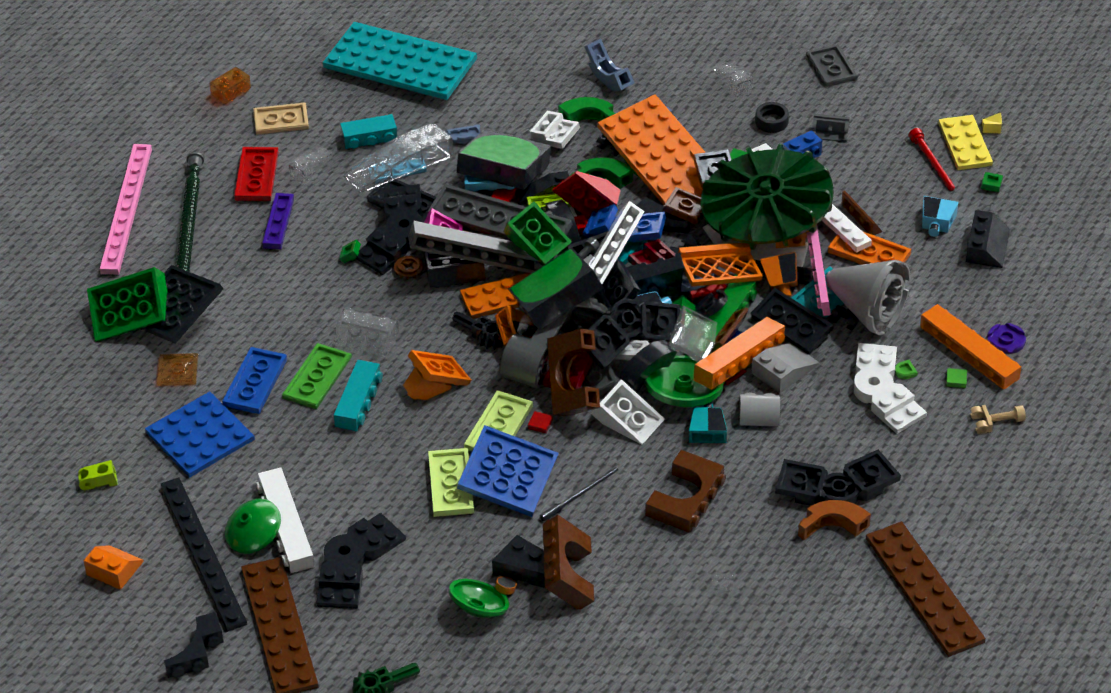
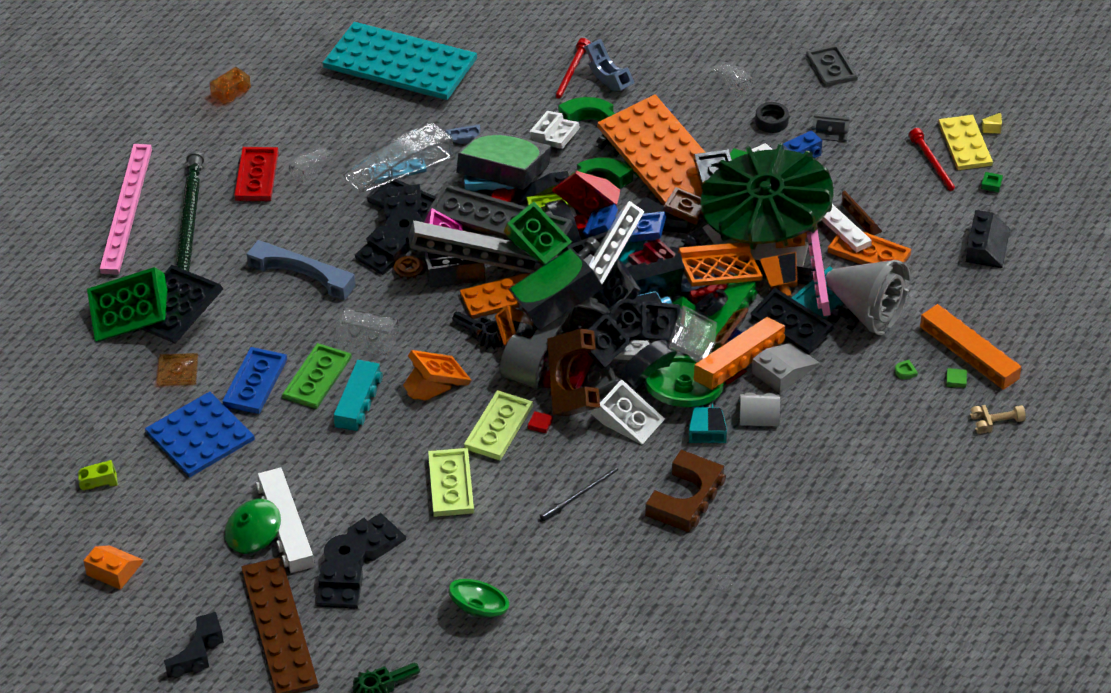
black plate [160,477,247,632] -> none
tan tile [253,103,309,135] -> none
dark purple plate [263,193,294,249] -> none
green plate [339,240,361,263] -> none
teal brick [340,114,398,149] -> none
blue plate [457,425,558,517] -> none
black wedge [492,535,545,588] -> none
tile [495,576,517,595] -> none
reddish brown arch [543,514,594,610] -> none
black plate [775,449,901,506] -> none
dark orange arch [798,500,871,540] -> none
white plate [854,343,927,434] -> none
reddish brown plate [866,521,986,657] -> none
medium azure torso [922,196,958,237] -> none
dark purple tile [988,323,1026,354] -> none
none -> sand blue arch [247,240,356,301]
none -> red piece [555,38,591,98]

